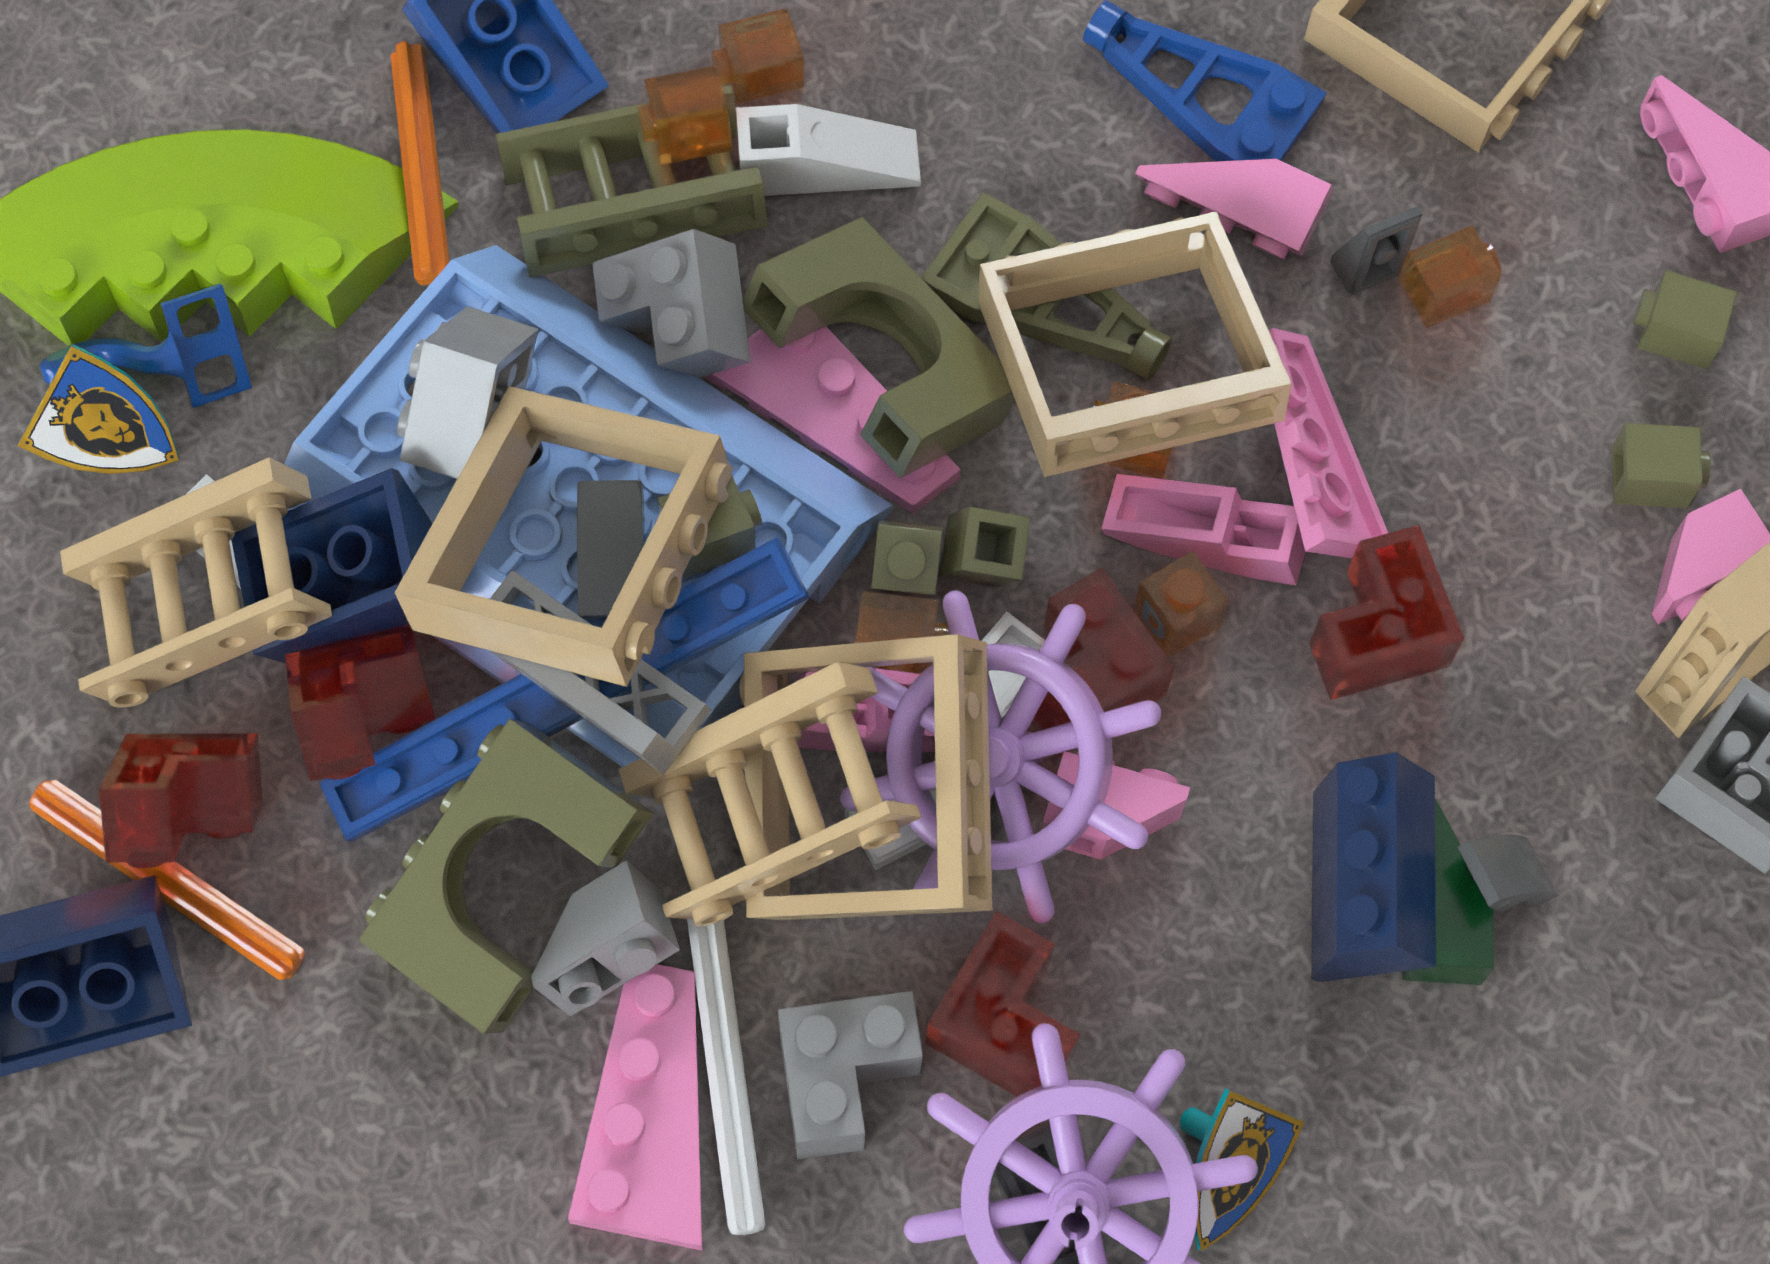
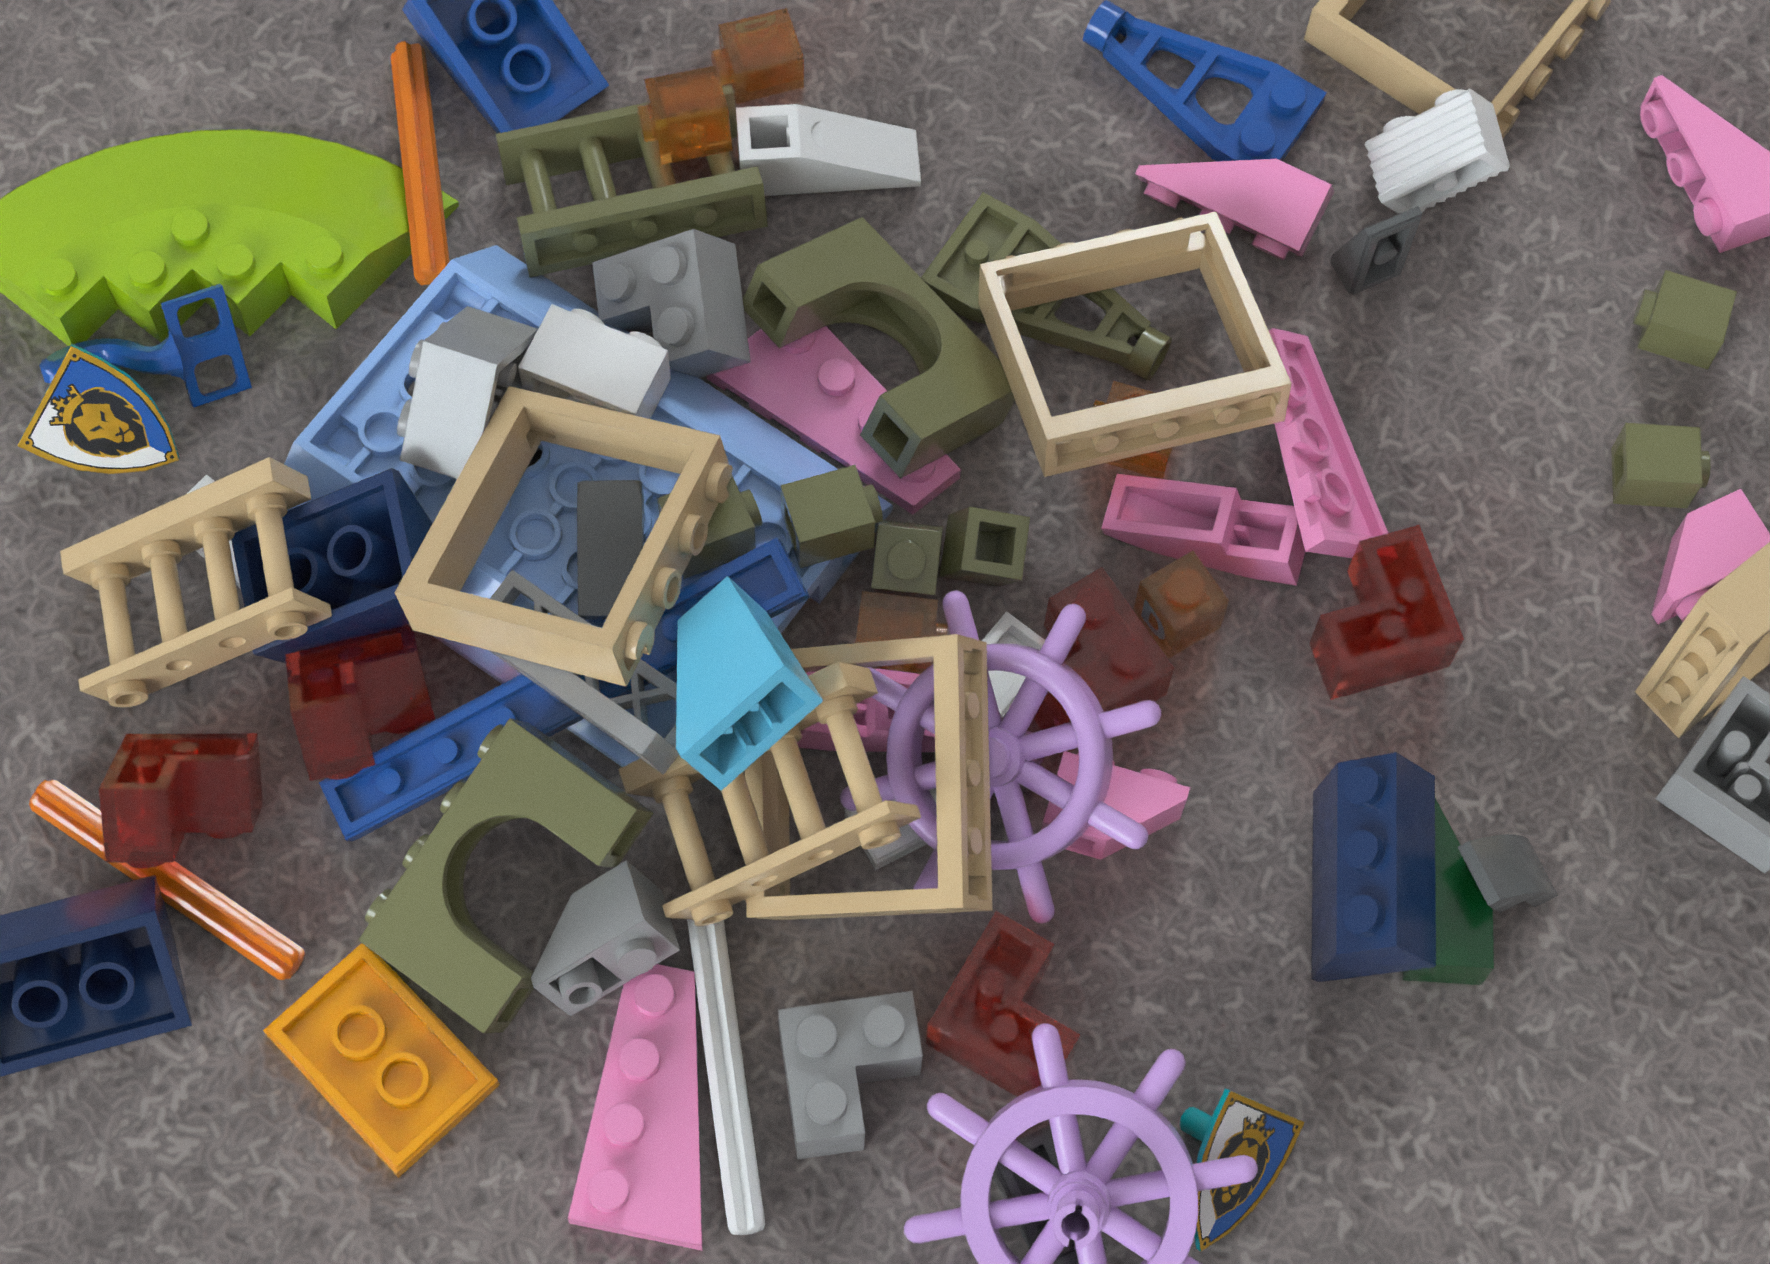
clear orange brick [1398,225,1502,328] -> none
none -> light orange tile [263,943,500,1178]
none -> white brick [518,304,671,419]
none -> medium azure slope [676,576,824,791]
none -> olive brick [780,465,883,568]
none -> white brick [1364,89,1510,214]

